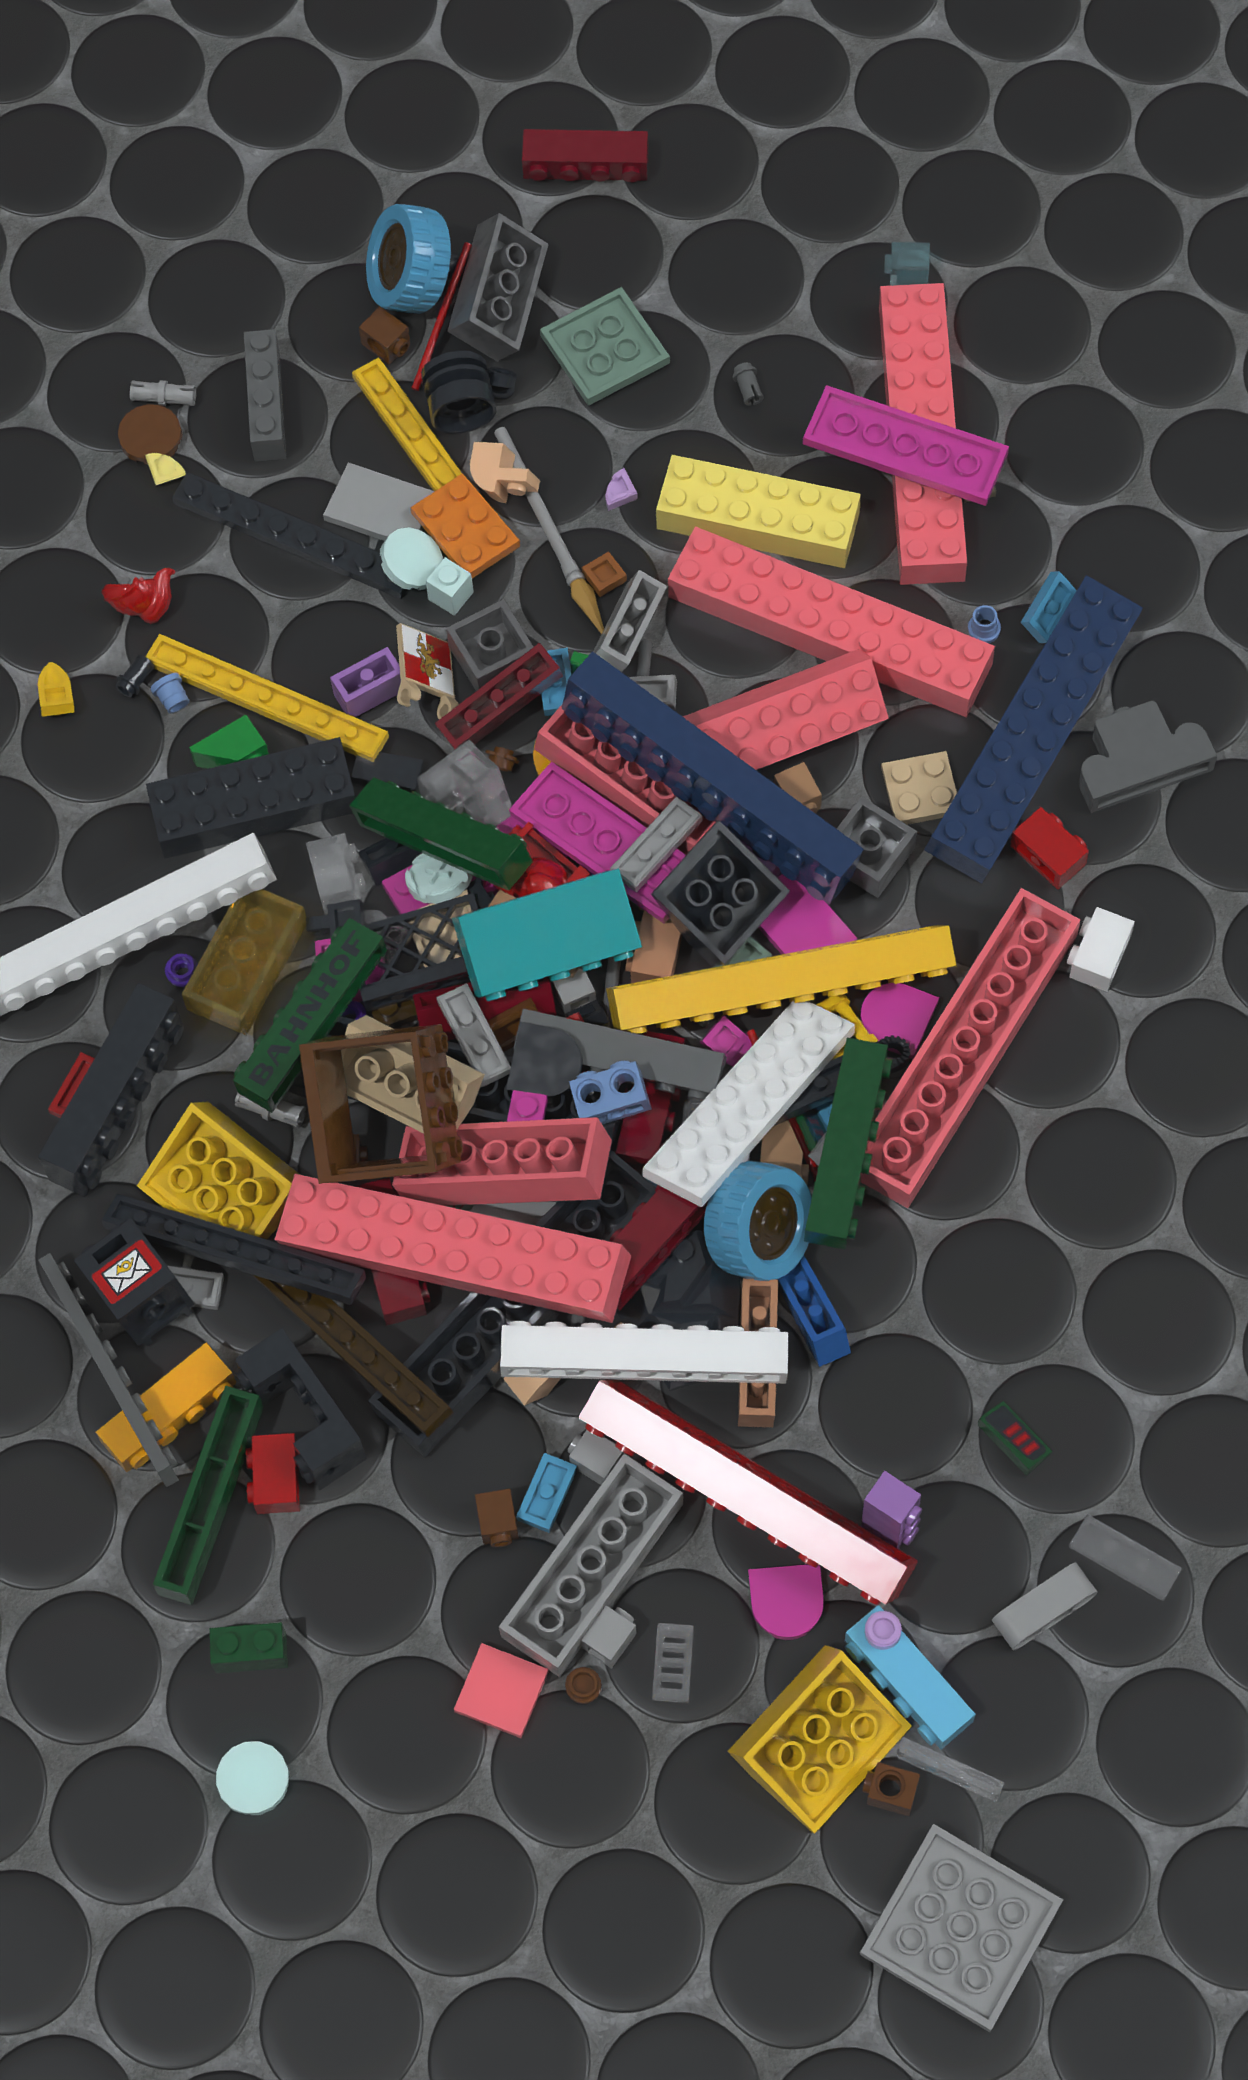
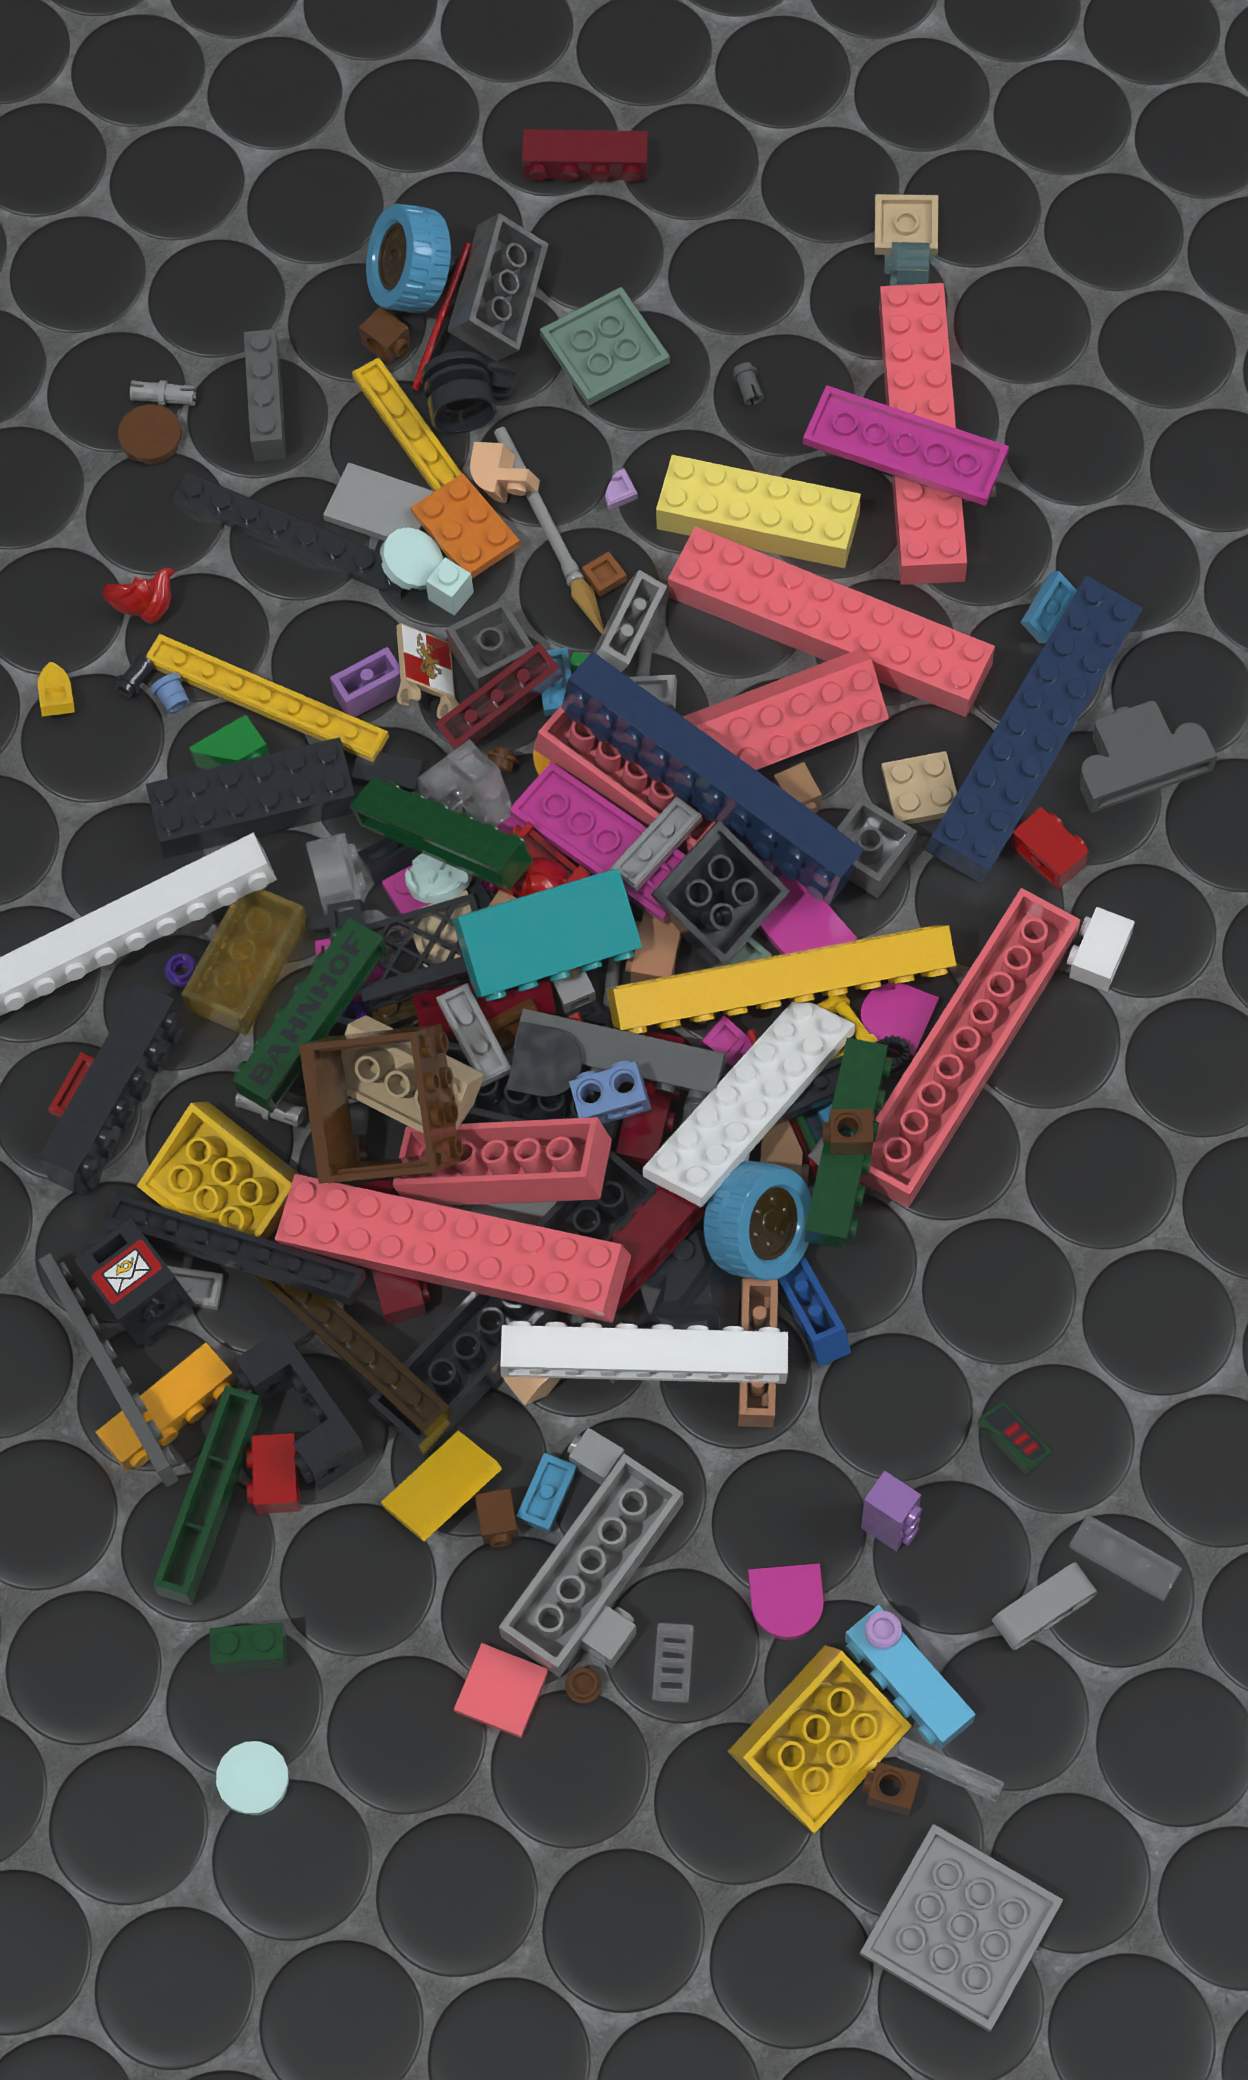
light yellow tile [145,453,186,485] -> none
dark pink plate [507,1090,548,1122] -> none
brick [578,1379,918,1606] -> none
medium blue piece [968,605,1001,643] -> none
none -> yellow tile [381,1430,502,1542]
none -> reddish brown brick [822,1109,873,1155]
none -> tan plate [875,194,938,256]

